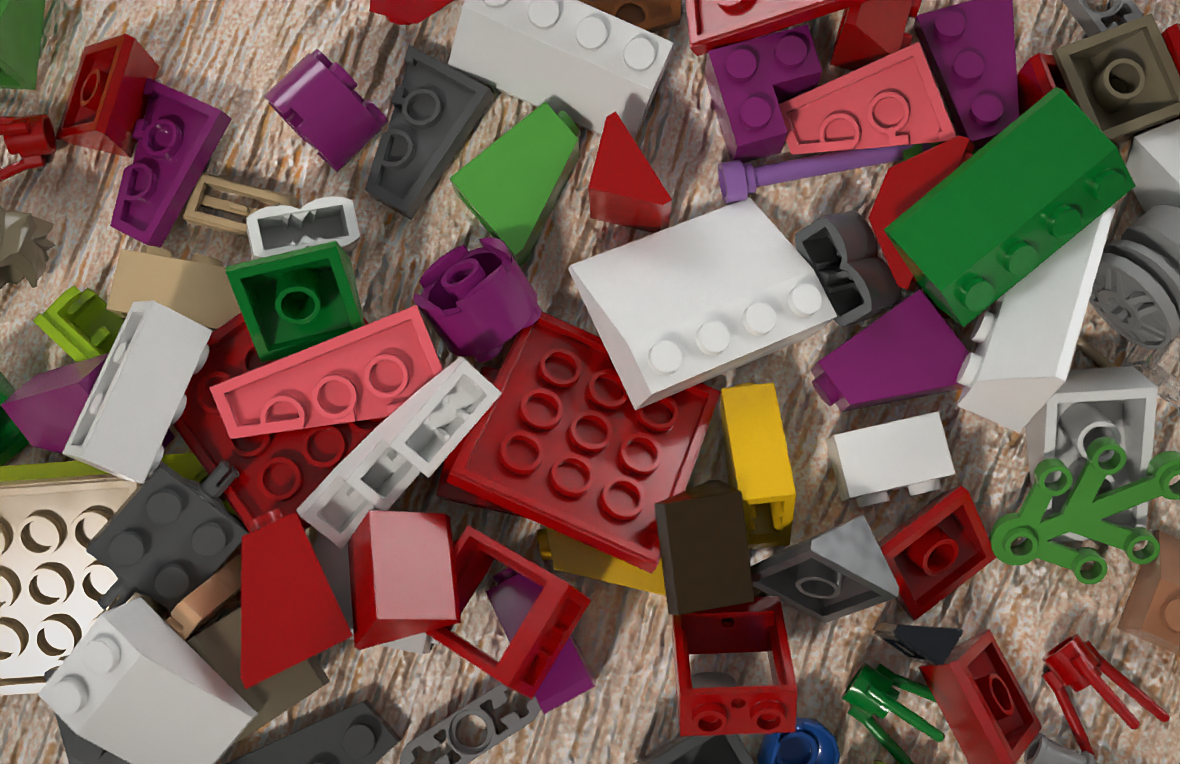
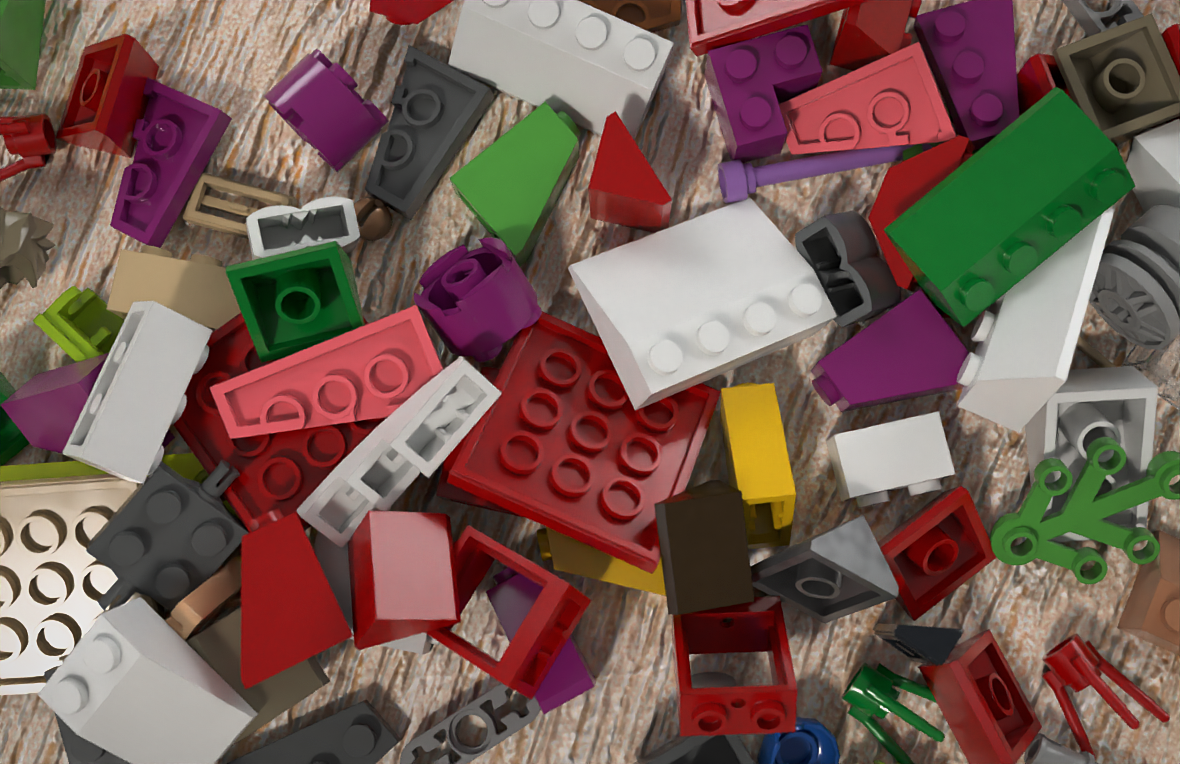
none -> medium nougat hinge [354,197,392,241]

